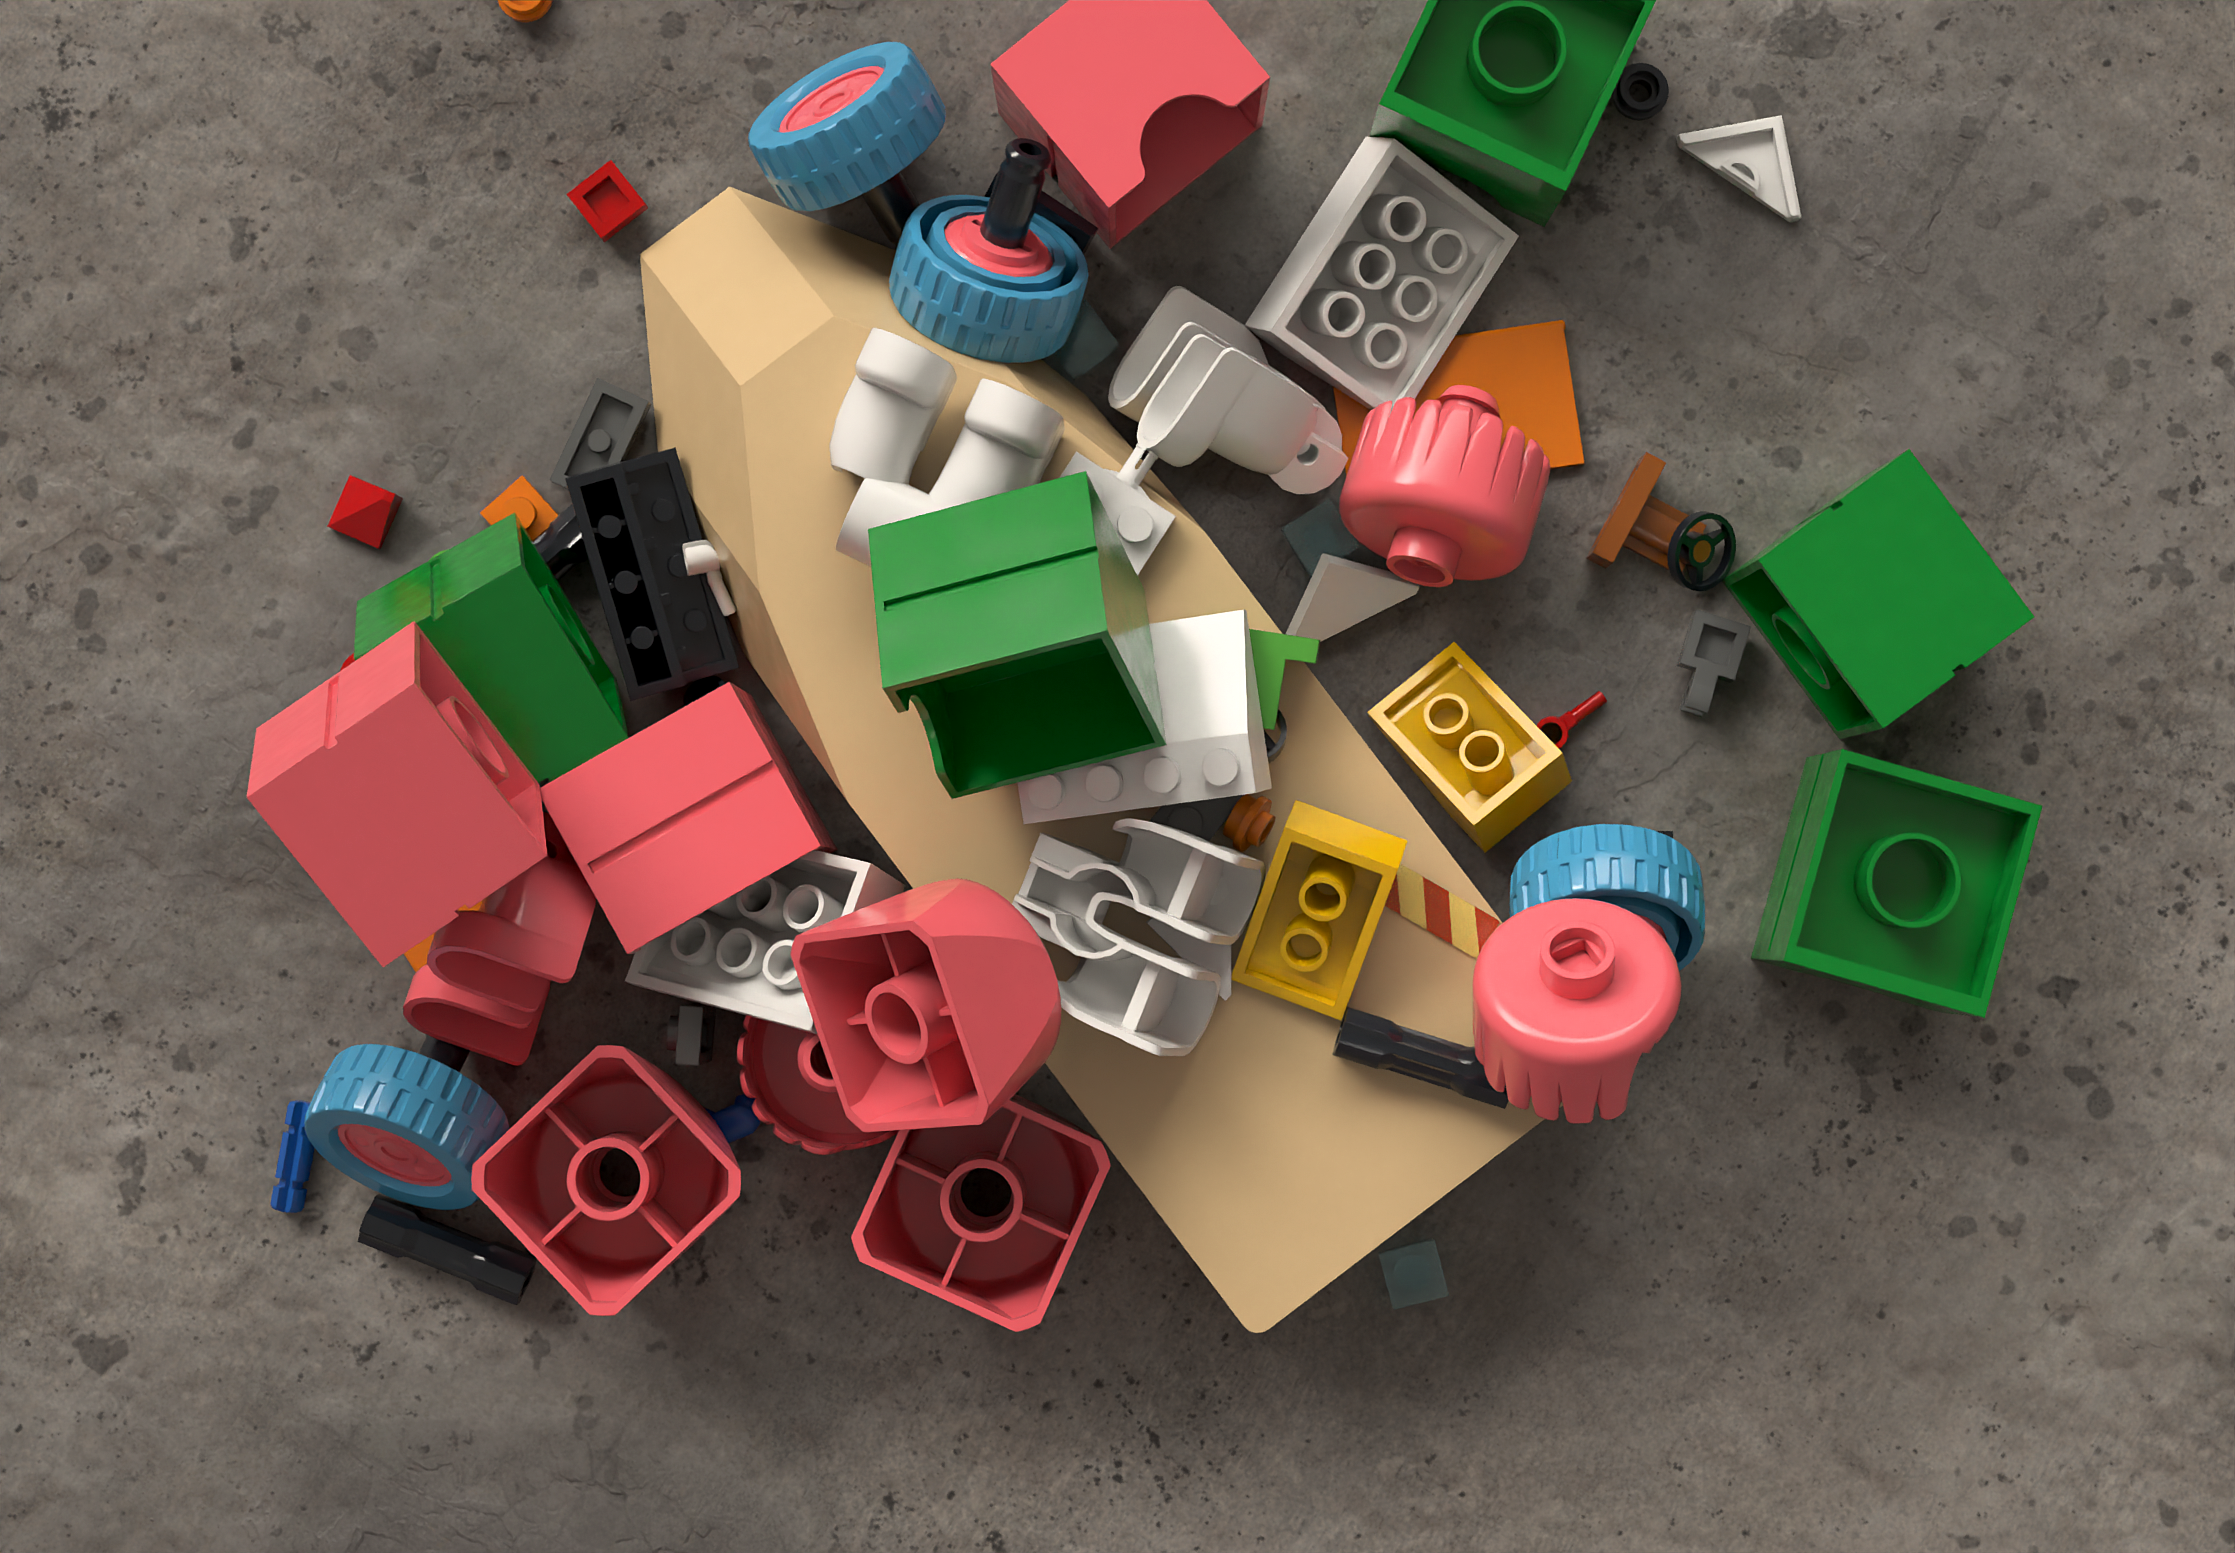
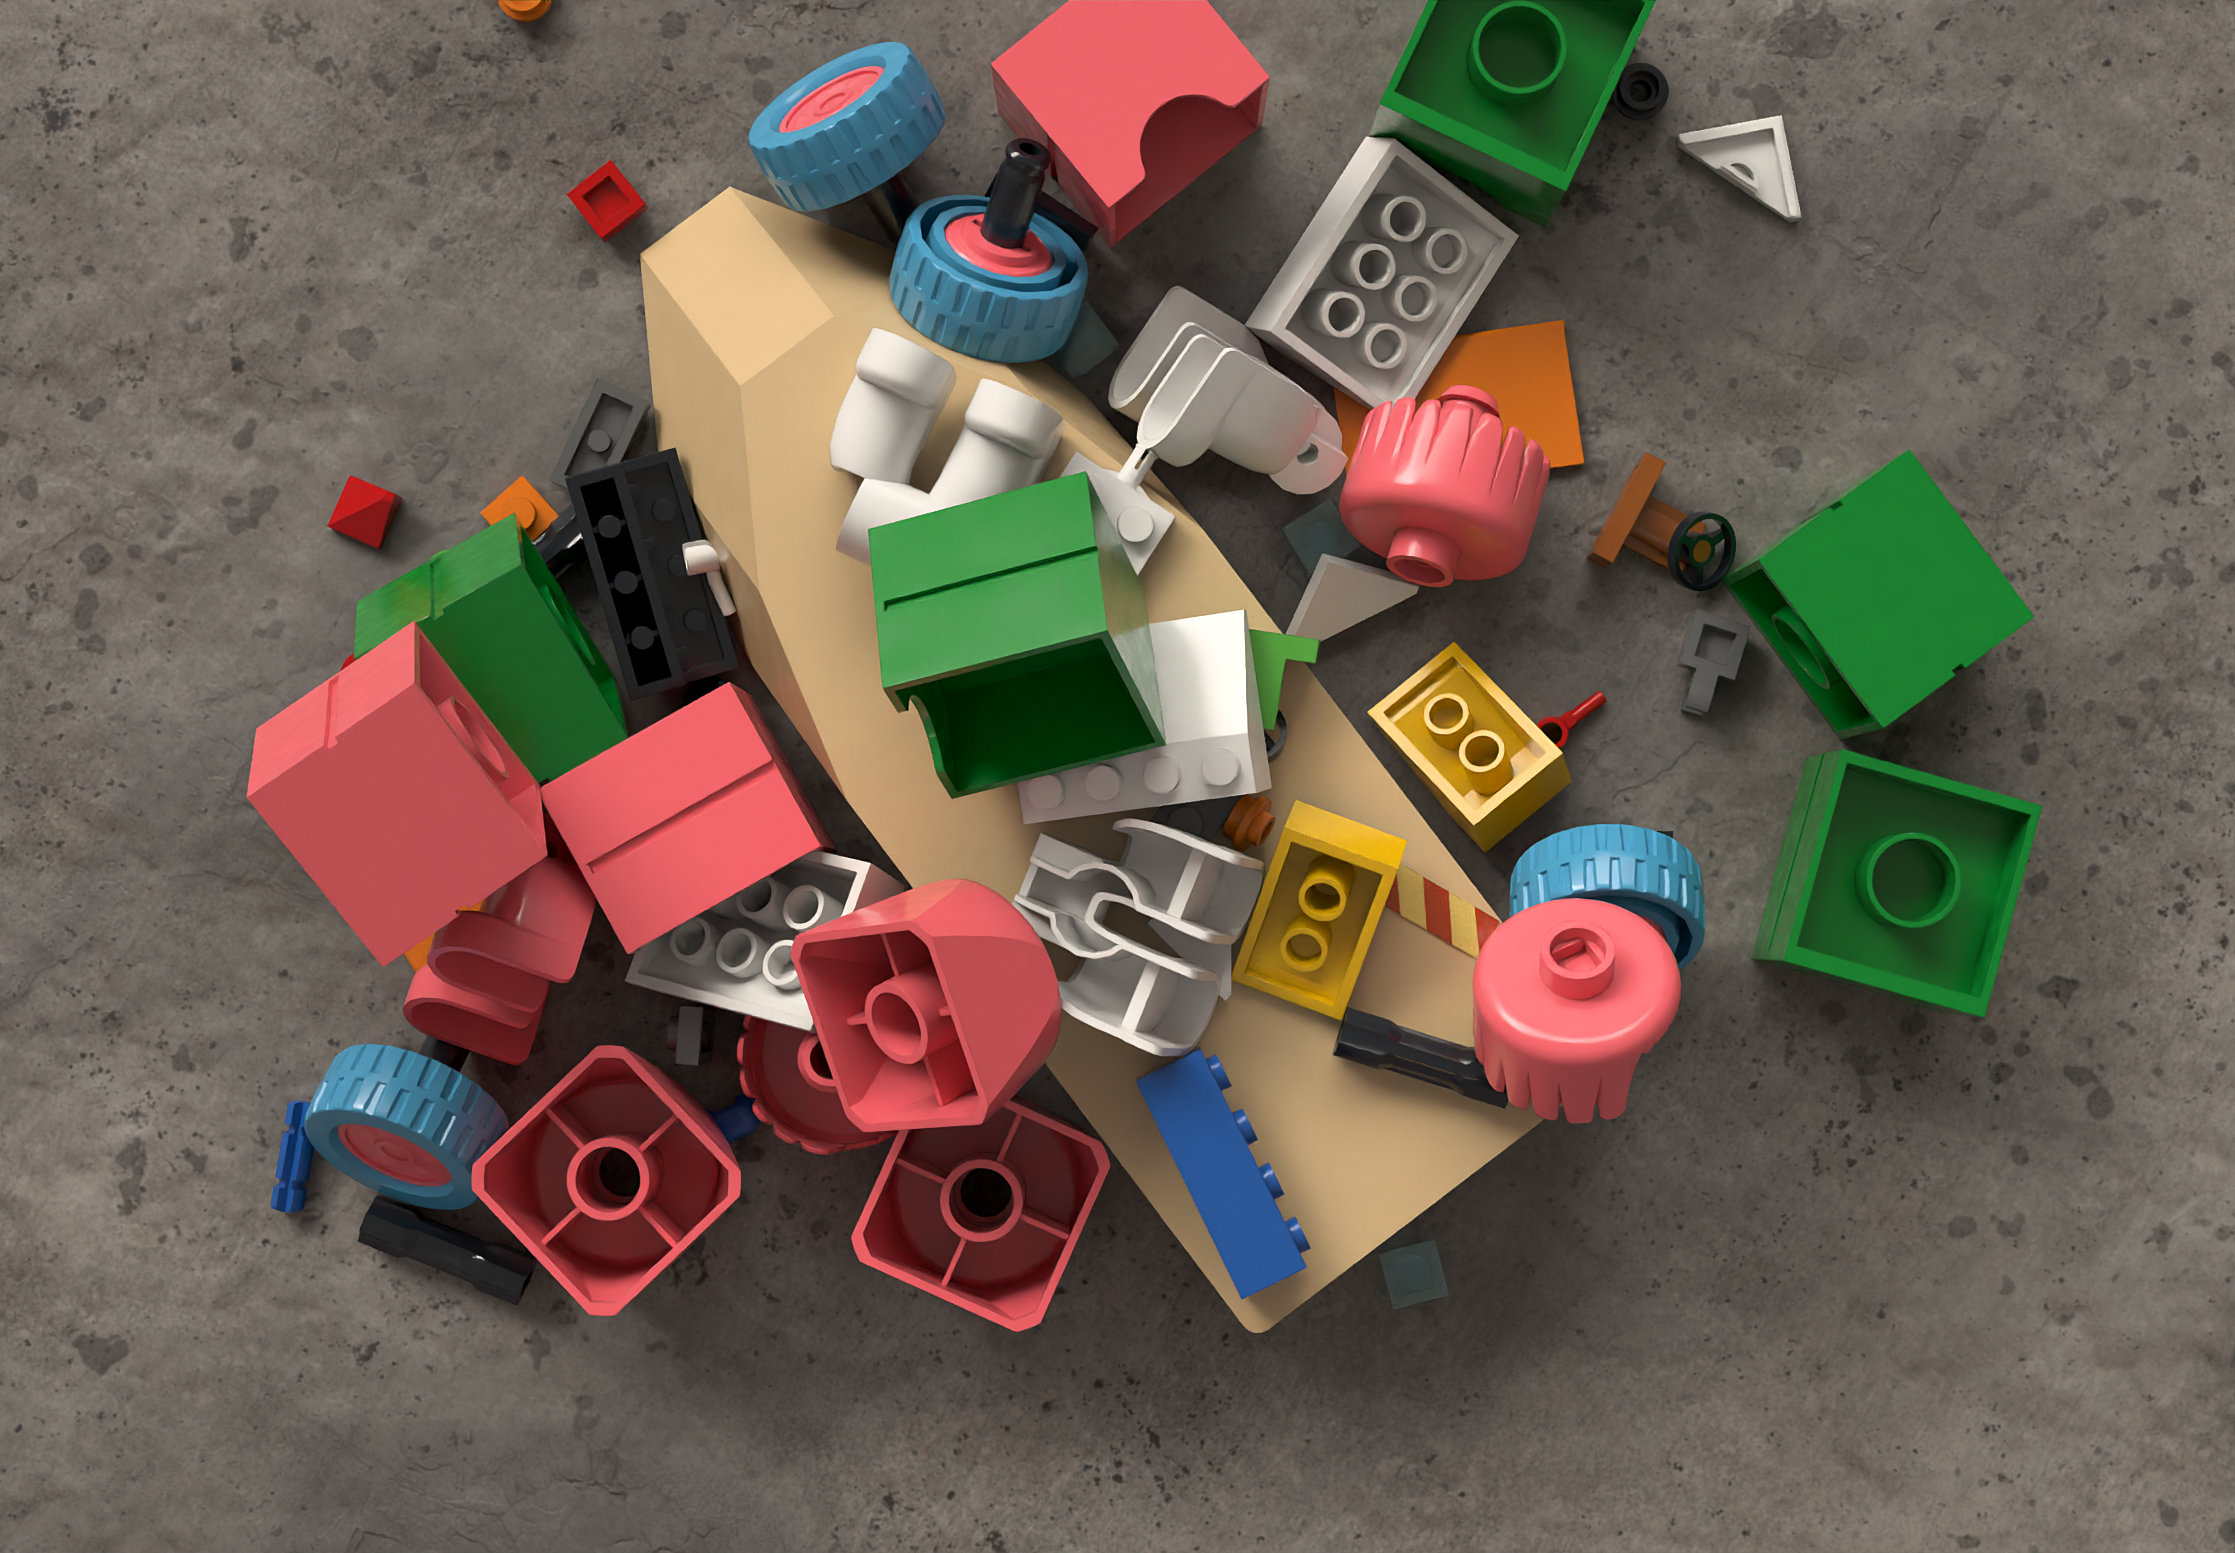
none -> blue brick [1136,1047,1311,1299]

